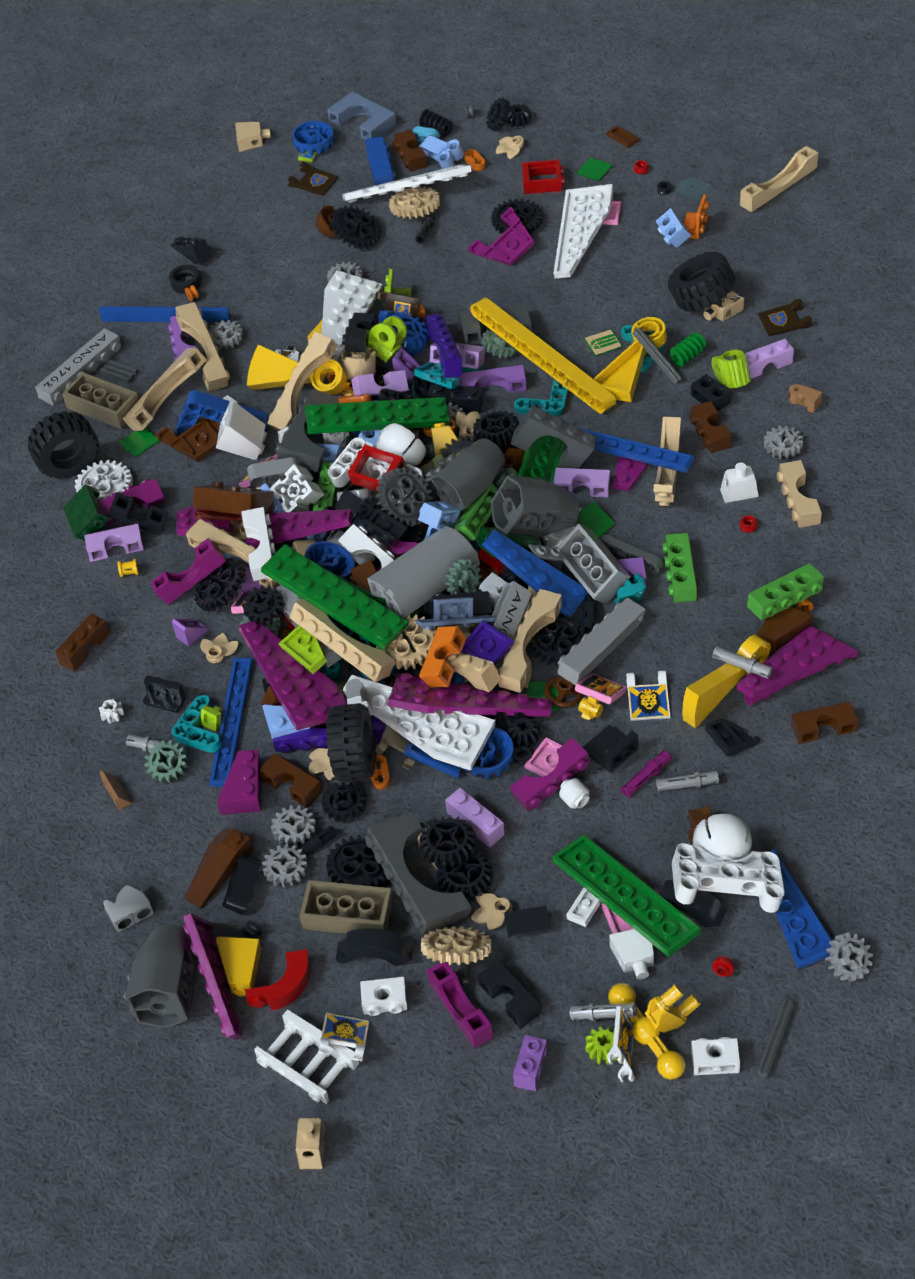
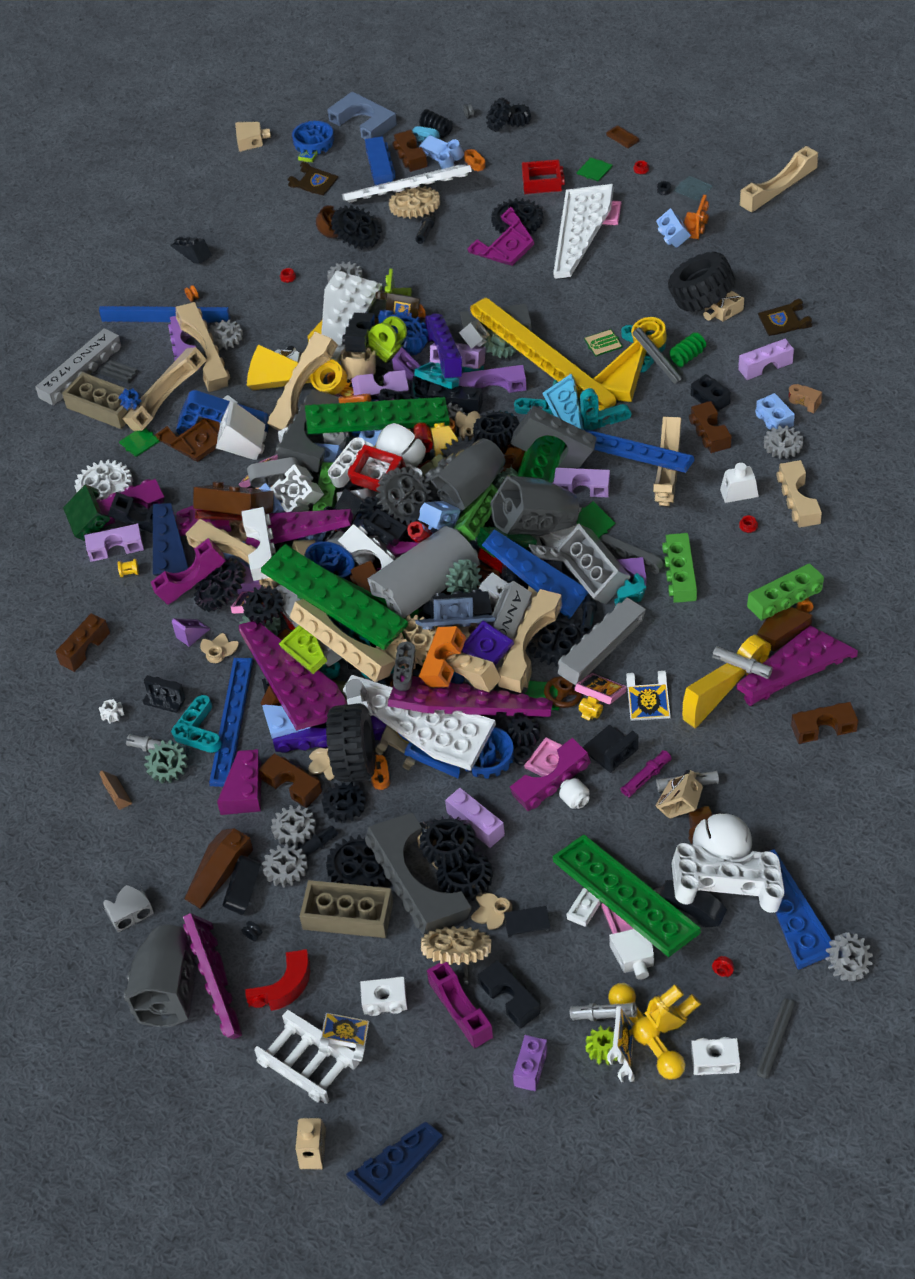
black tyre [27,411,99,479] -> none
black tyre [169,265,201,294] -> none
lime tile [200,706,223,732] -> none
yellow slope [216,937,262,996] -> none
black arch [335,928,413,966] -> none
tan plate [496,136,524,159] -> none
magenta wing [612,456,649,491] -> none
black wing [705,718,760,757] -> none
lime piece [712,349,751,388] -> none
none -> blue gear [119,388,141,410]
none -> dark blue wing [153,503,189,576]
none -> red plate [280,268,296,283]
none -> dark blue wing [346,1121,443,1206]
none -> dark grey beam [393,642,415,691]
none -> red axle [407,521,433,543]
none -> red axle [413,423,433,453]
none -> light grey brick [459,319,490,349]
none -> medium azure wing [543,374,584,430]
none -> teal beam [580,388,632,430]
none -> tan torso [656,770,703,818]
none -> light blue brick [755,393,795,429]

